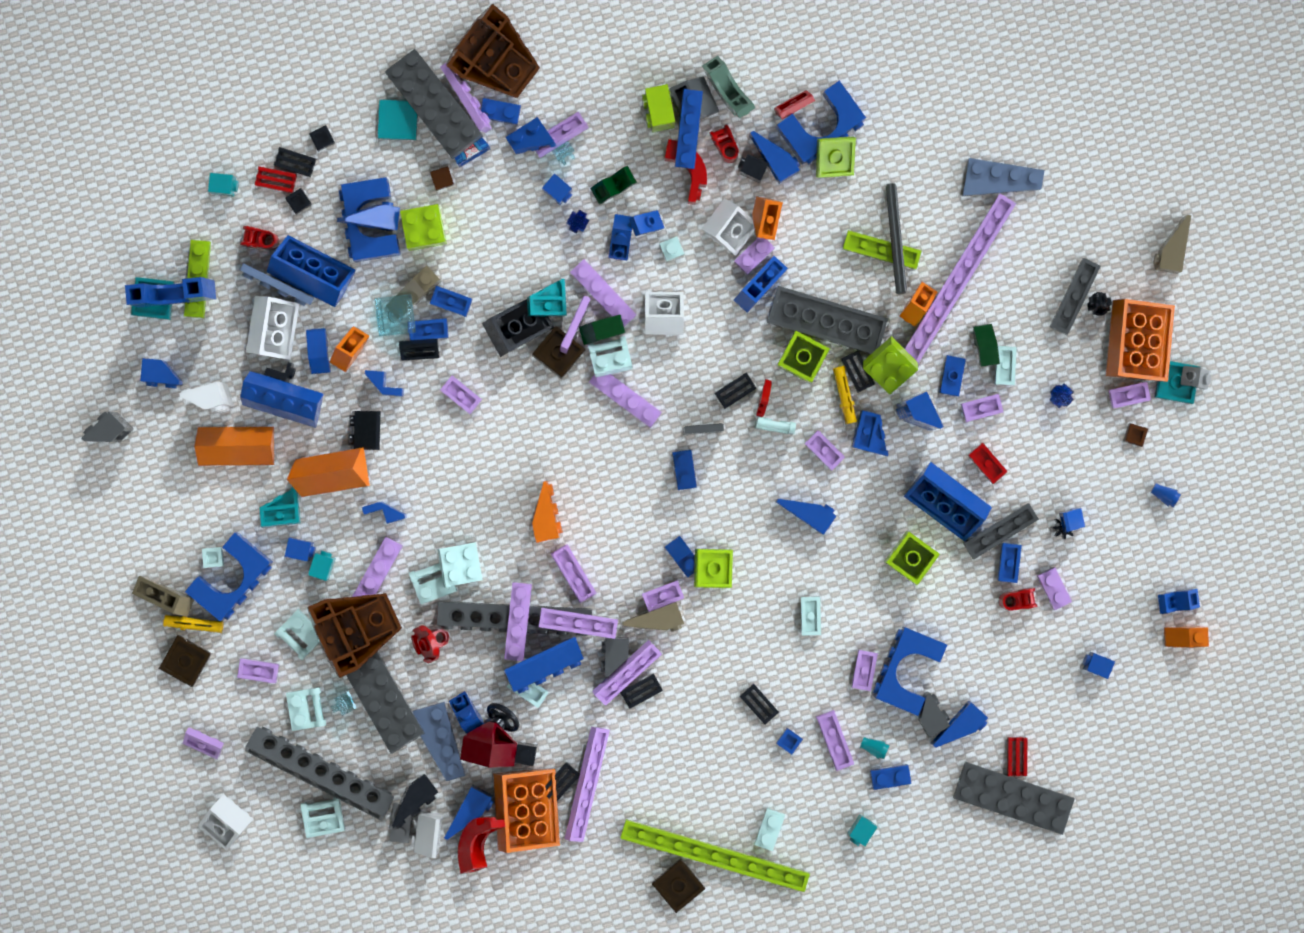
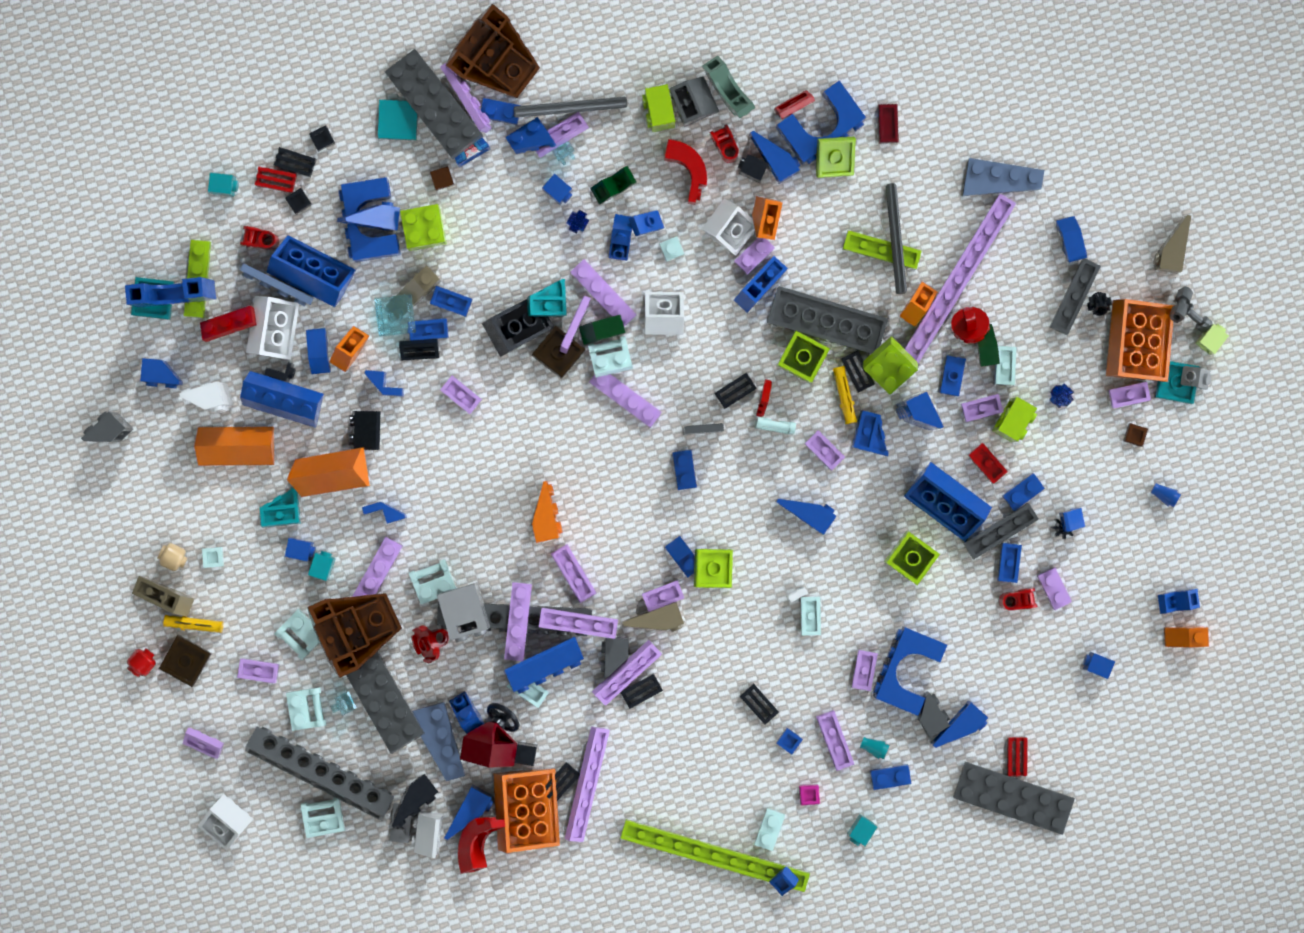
blue arch [185,532,273,621] -> none
light aqua plate [437,542,482,587] -> none
dark brown plate [652,858,706,913] -> none
blue plate [675,89,703,169] -> none
none -> red head [127,648,156,677]
none -> tan head [157,543,188,571]
none -> red plate [200,305,257,342]
none -> light grey container [437,582,490,642]
none -> dark grey axle [513,96,627,118]
none -> blue slope [769,866,799,896]
none -> white tile [787,586,808,603]
none -> dark pink tile [799,784,820,806]
none -> dark red tile [878,104,899,144]
none -> red tile [951,307,990,343]
none -> lime brick [992,397,1037,442]
none -> blue plate [1002,473,1045,511]
none -> blue slope [1056,216,1087,262]
none -> dark grey bar [1169,286,1212,333]
none -> yellowish green brick [1195,324,1229,355]

